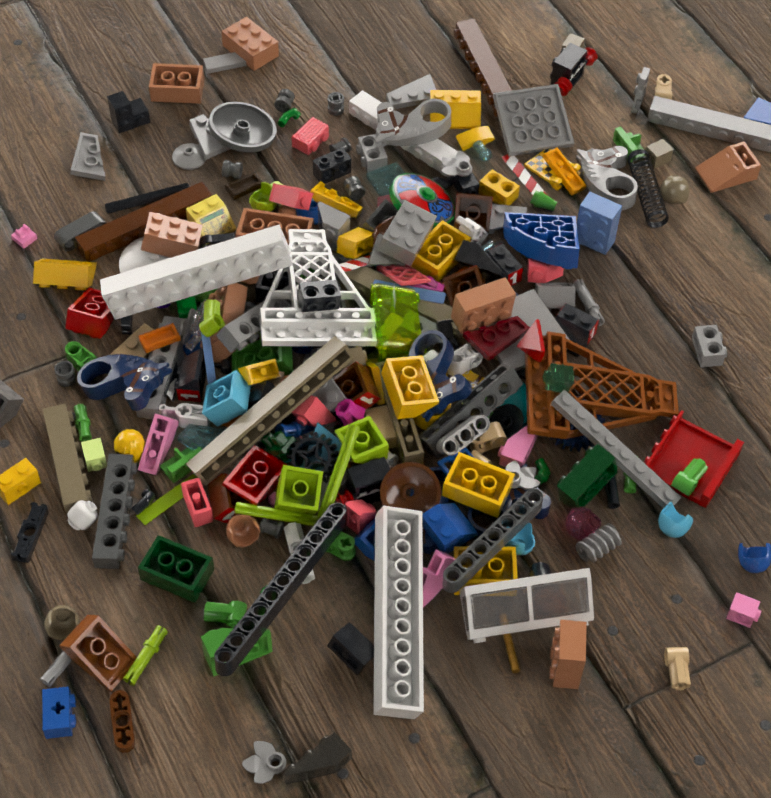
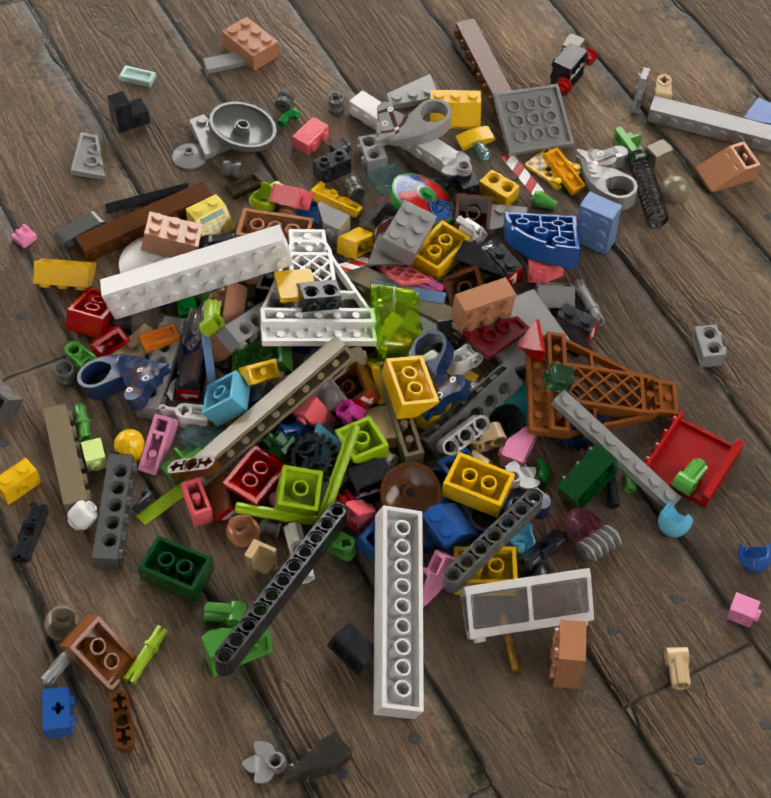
nougat brick [149,63,204,104] -> none
none -> red slope [89,326,131,358]
none -> light aqua tile [119,65,157,88]
none -> reddish brown beam [167,455,220,480]
none -> tan panel [244,539,278,579]
none -> yellow tile [273,269,314,303]
none -> black piece [516,530,569,570]

